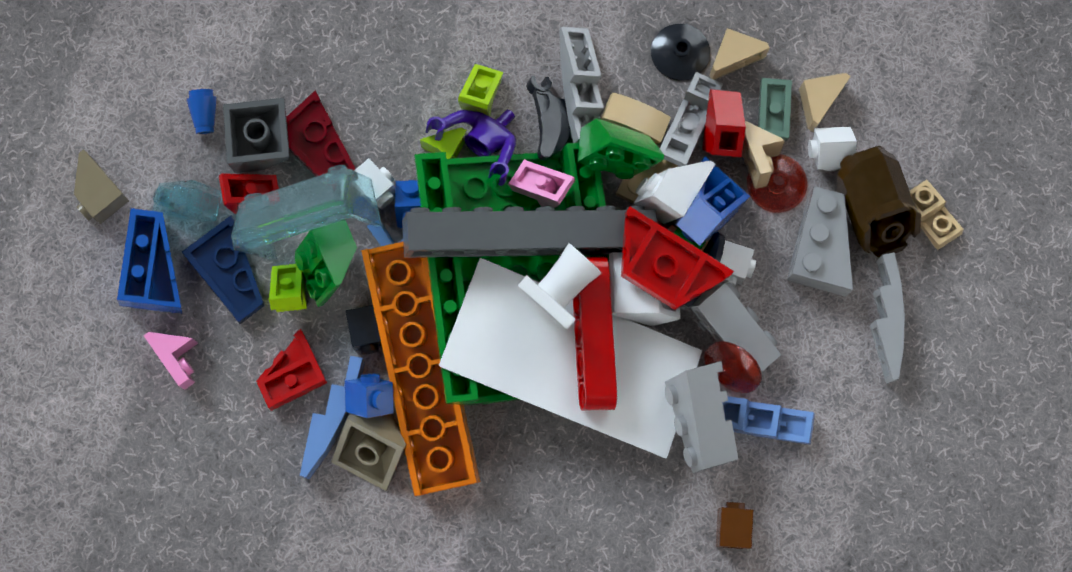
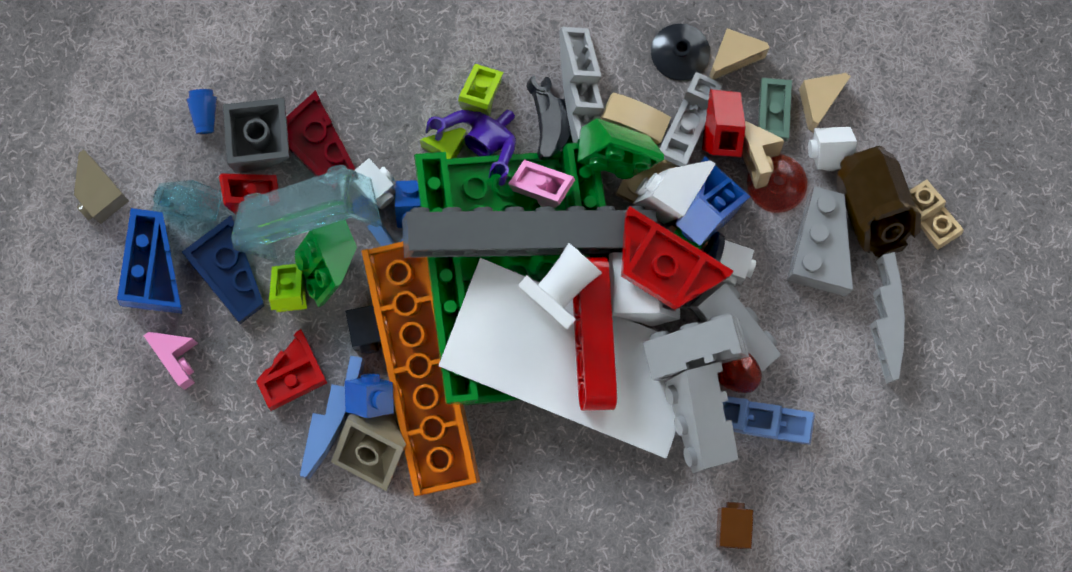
none -> light grey wedge [642,314,749,381]

